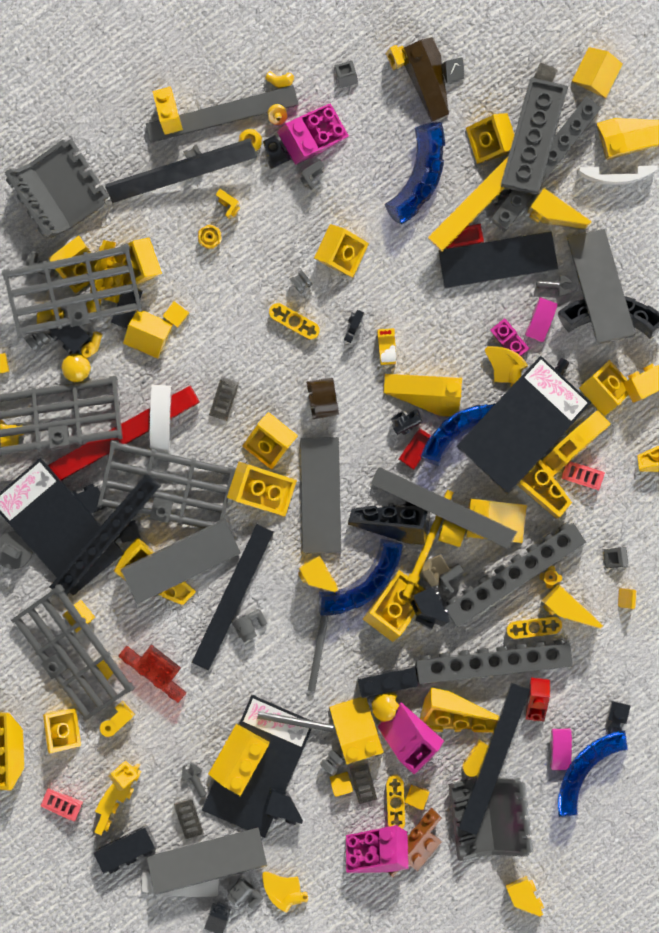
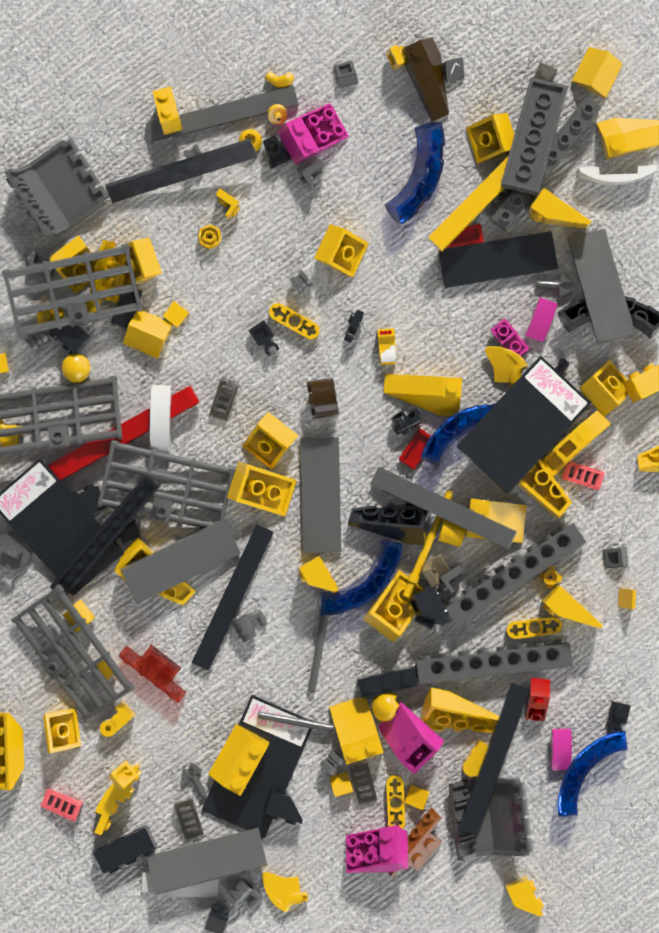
yellow arm [81,331,103,358] -> none
none -> black plate [248,320,279,356]

